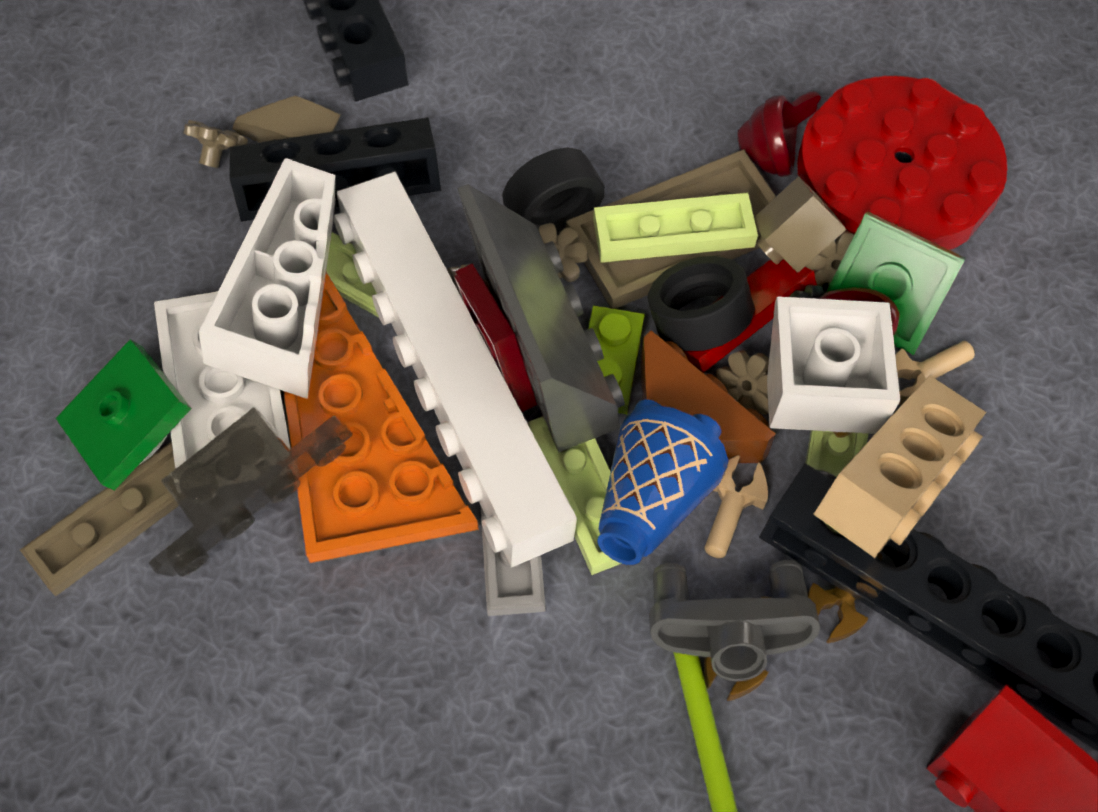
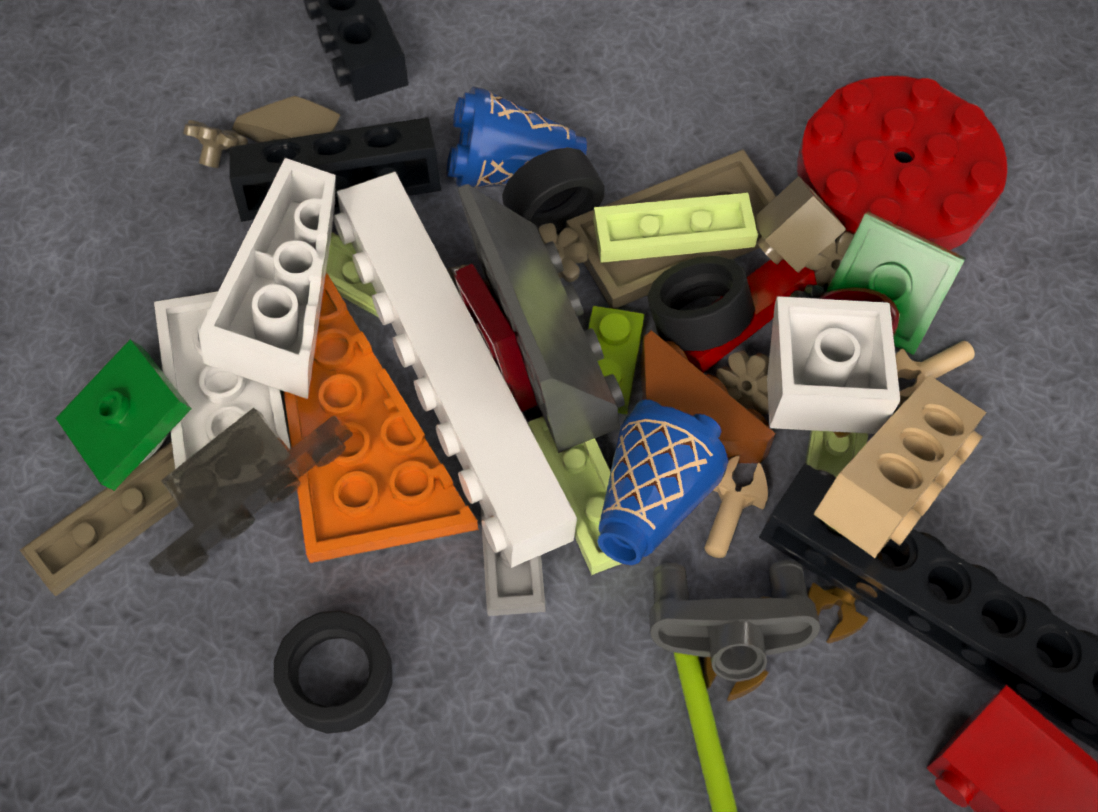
dark red hat [737,91,821,177] -> none
none -> black tyre [274,610,393,734]
none -> blue cone [446,86,587,188]

